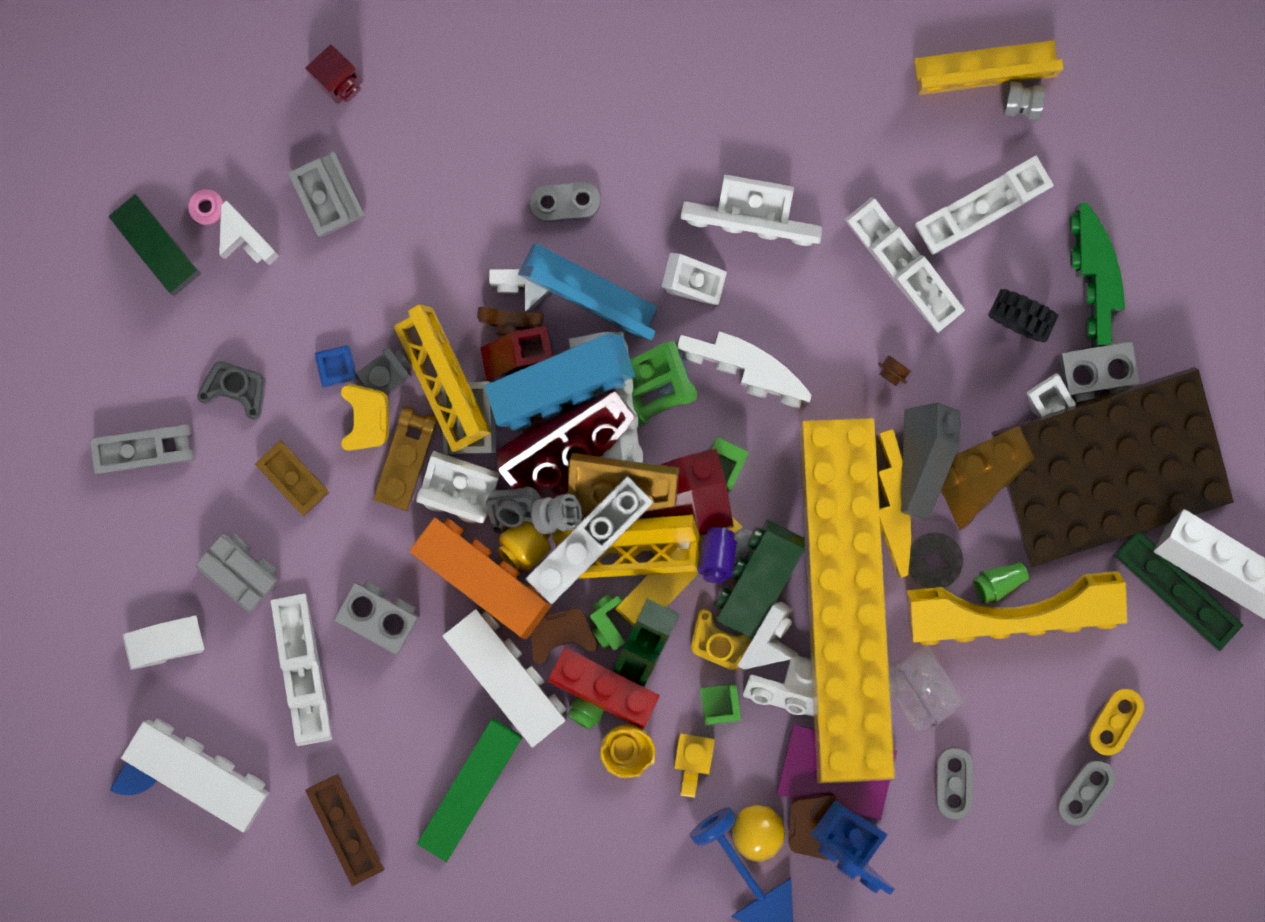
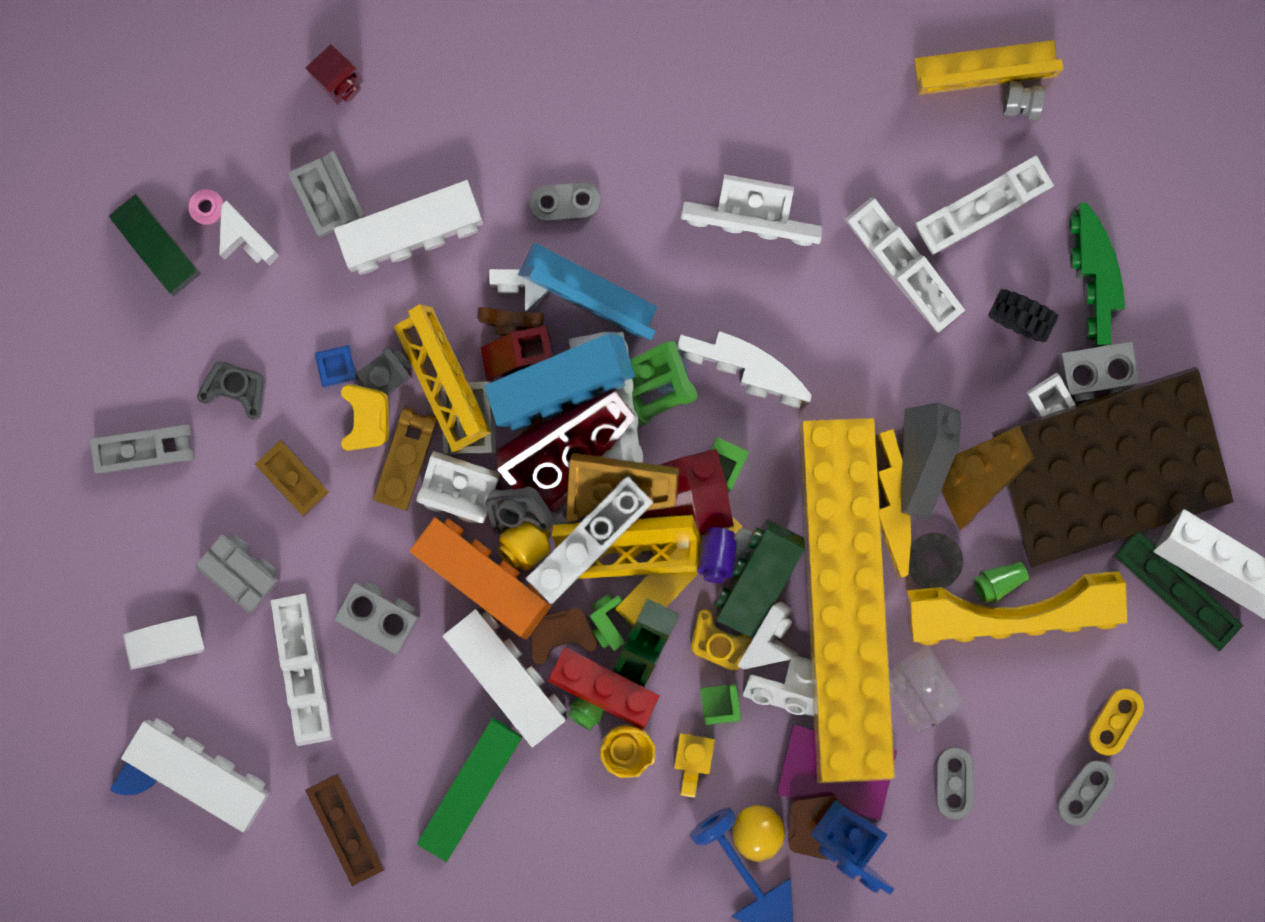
light grey wheel [531,494,582,534] -> none
white slope [661,253,727,306] -> none
reddish brown plate [878,355,911,386] -> none
none -> white brick [333,180,484,275]

